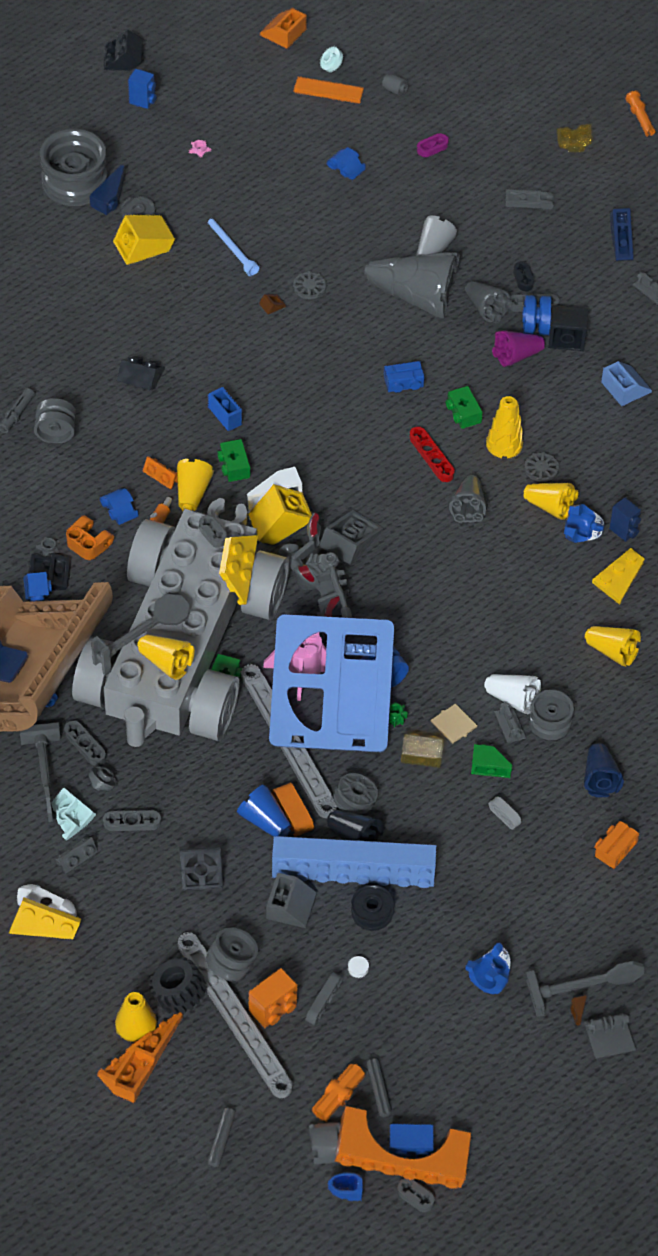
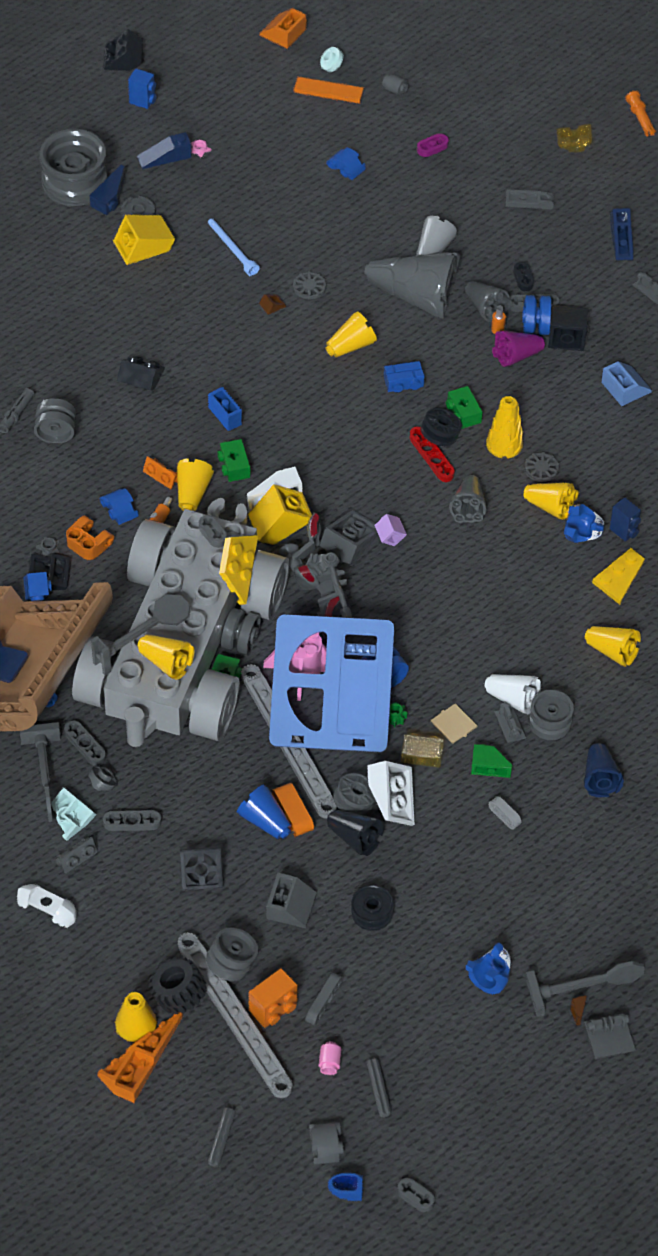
yellow wing [9,897,81,939] -> none
medium blue brick [272,836,436,888] -> none
orange piece [312,1064,365,1121] -> none
orange arch [335,1106,471,1189] -> none
white tile [348,956,369,978] -> none
blue brick [389,1124,433,1159] -> none
orange brick [595,821,639,869] -> none
none -> dark blue slope [137,132,191,169]
none -> dark grey wheel [221,607,261,656]
none -> bright pink brick [319,1042,342,1075]
none -> yellow cone [325,312,377,357]
none -> white slope [368,761,414,826]
none -> lavender brick [374,514,407,546]
none -> black wheel [420,408,462,446]
none -> orange piece [491,306,506,334]

